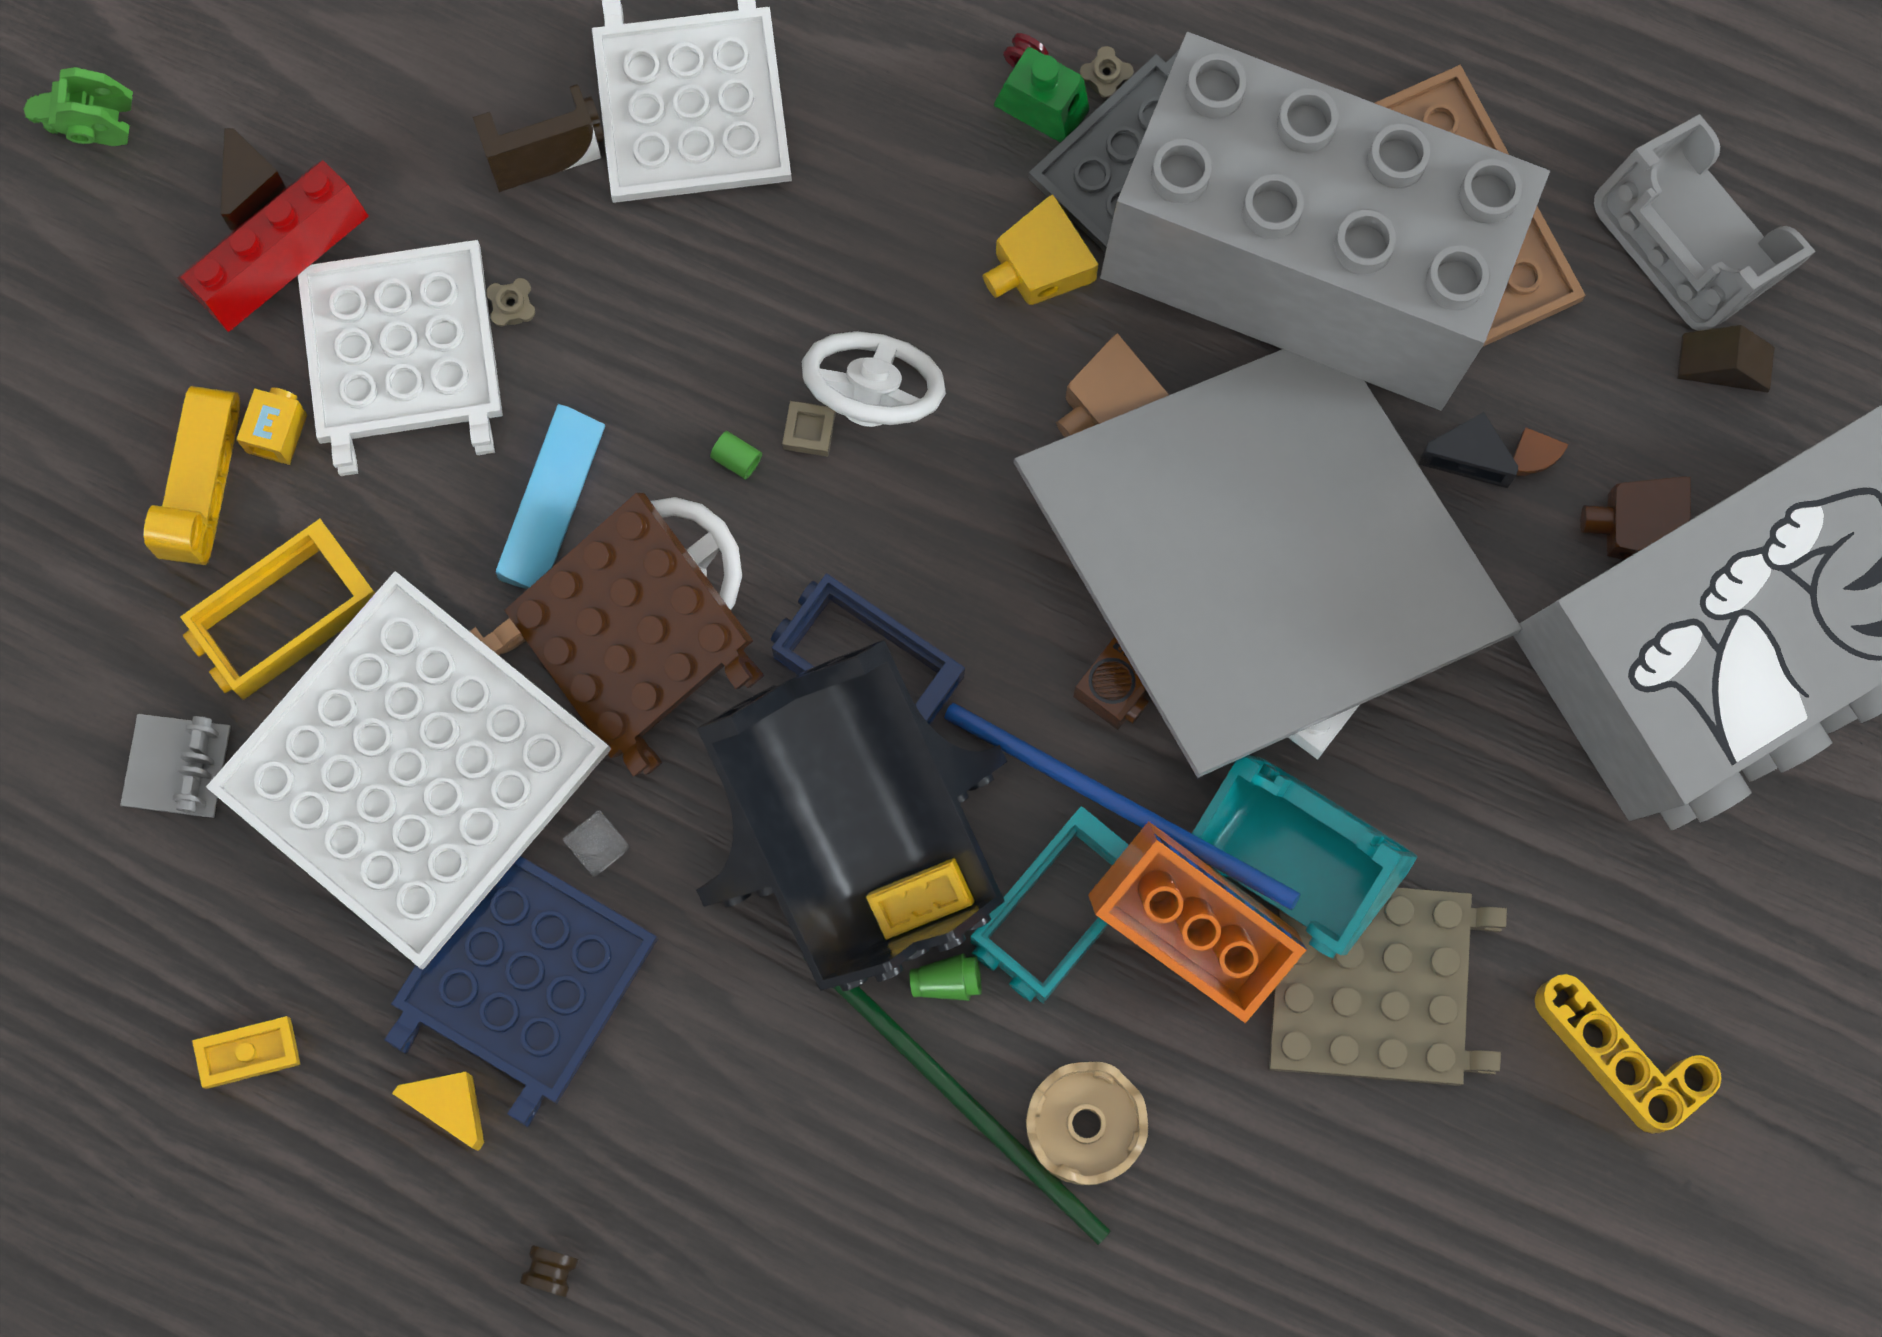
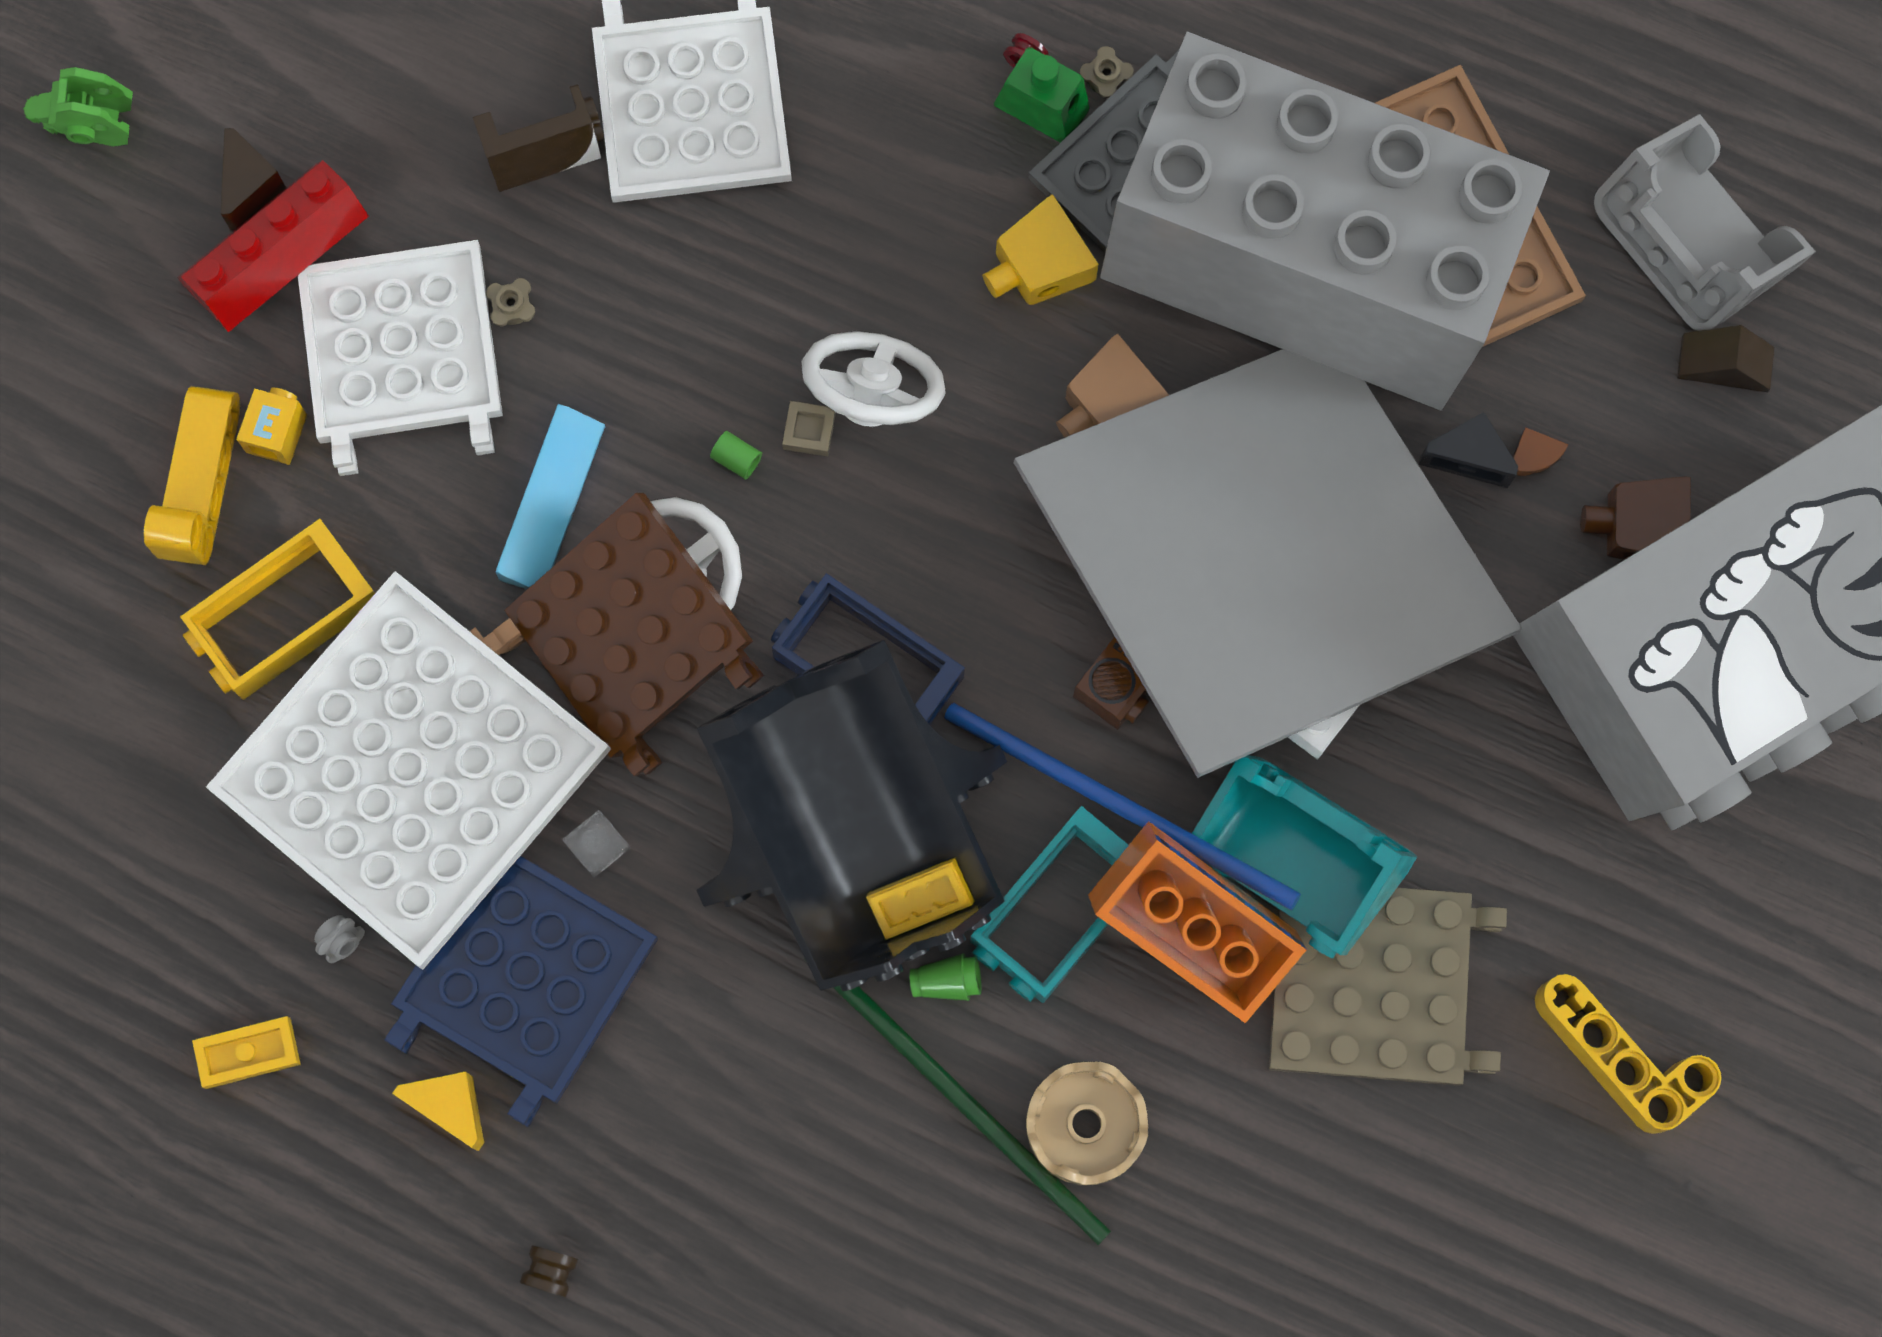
light grey hinge [120,714,231,818] -> none
none -> light grey plate [314,915,365,963]

